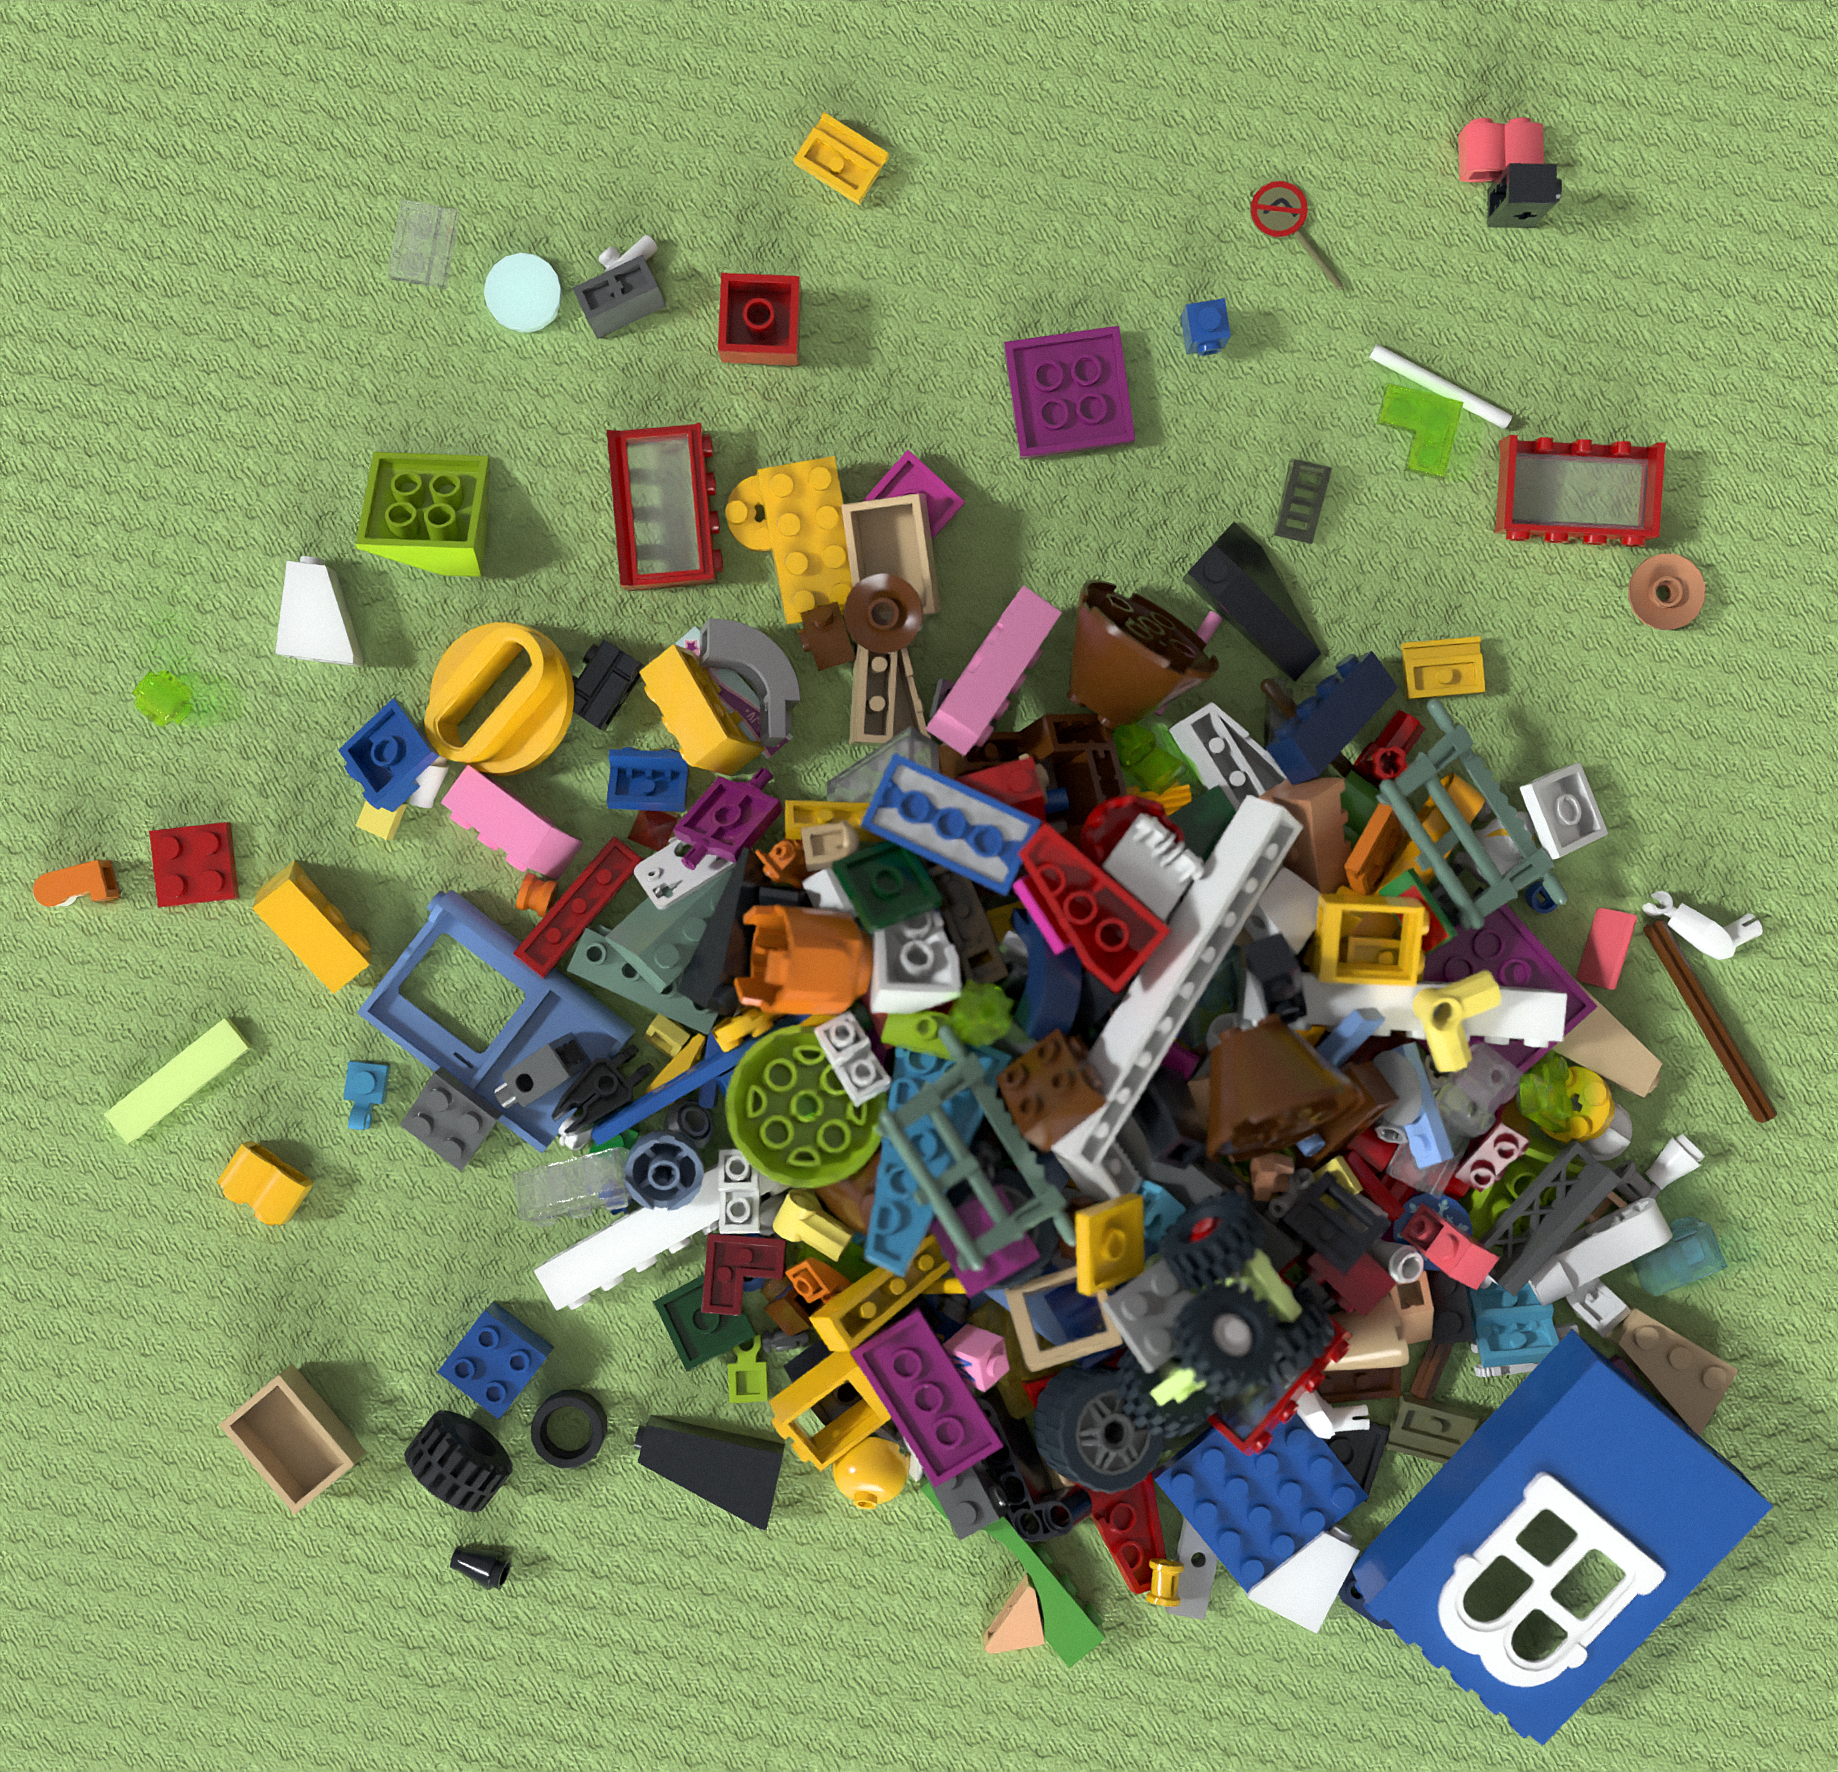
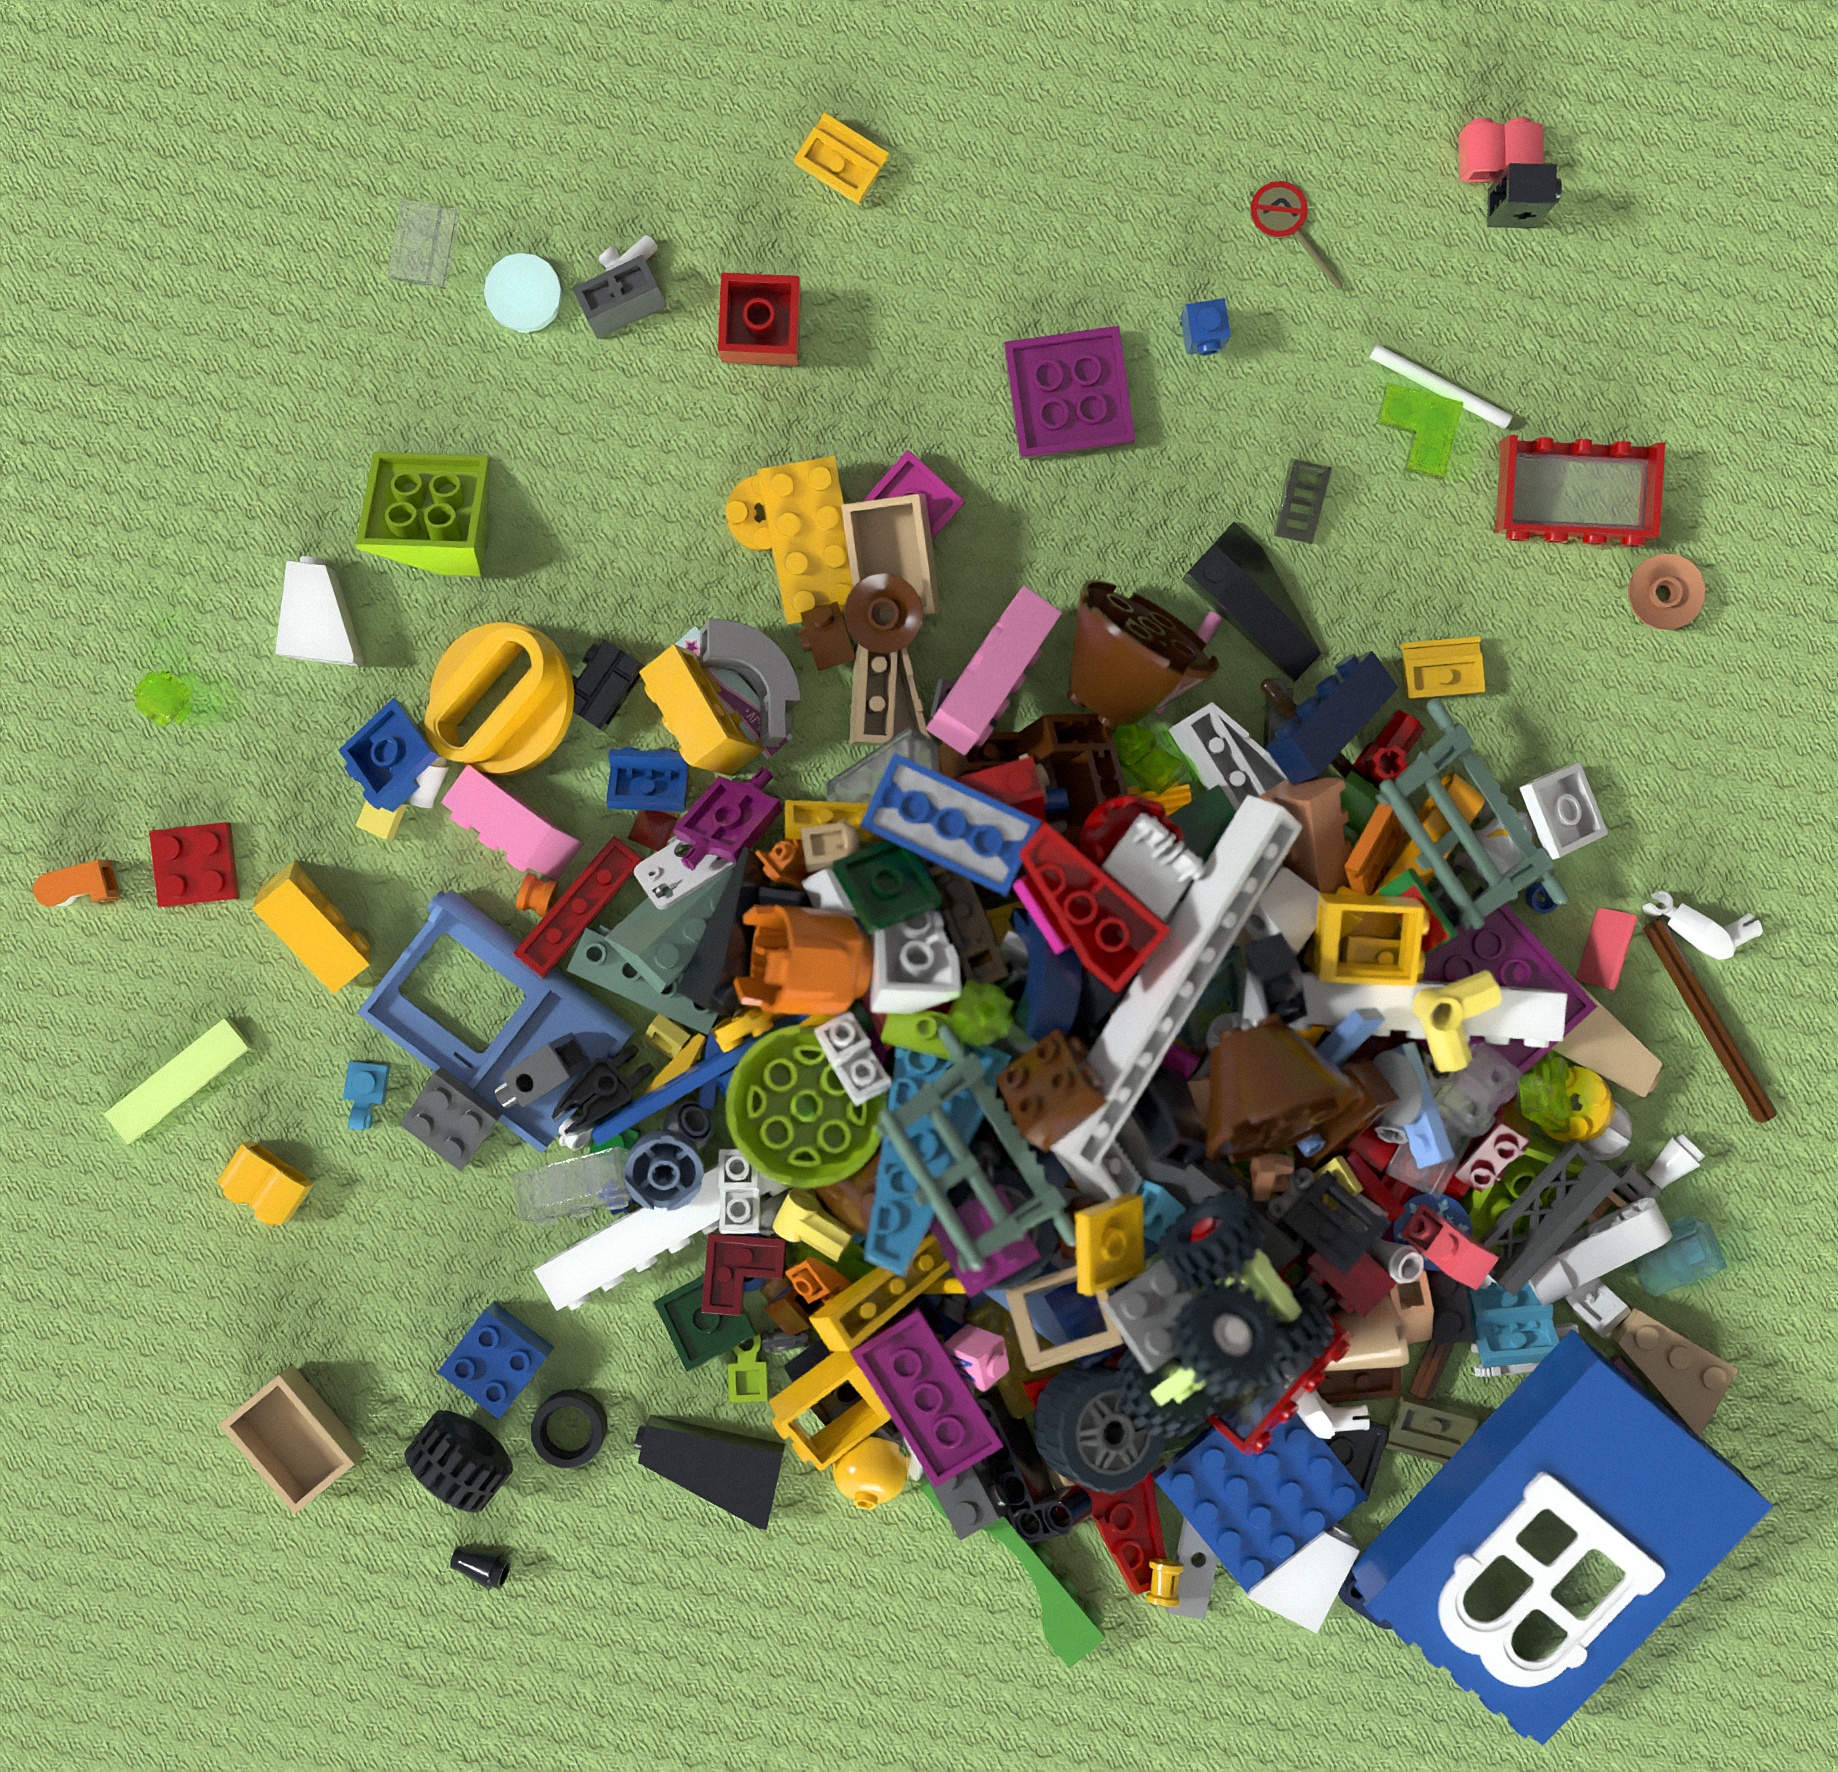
window [606,422,723,591] -> none
light nougat slope [983,1573,1045,1654] -> none

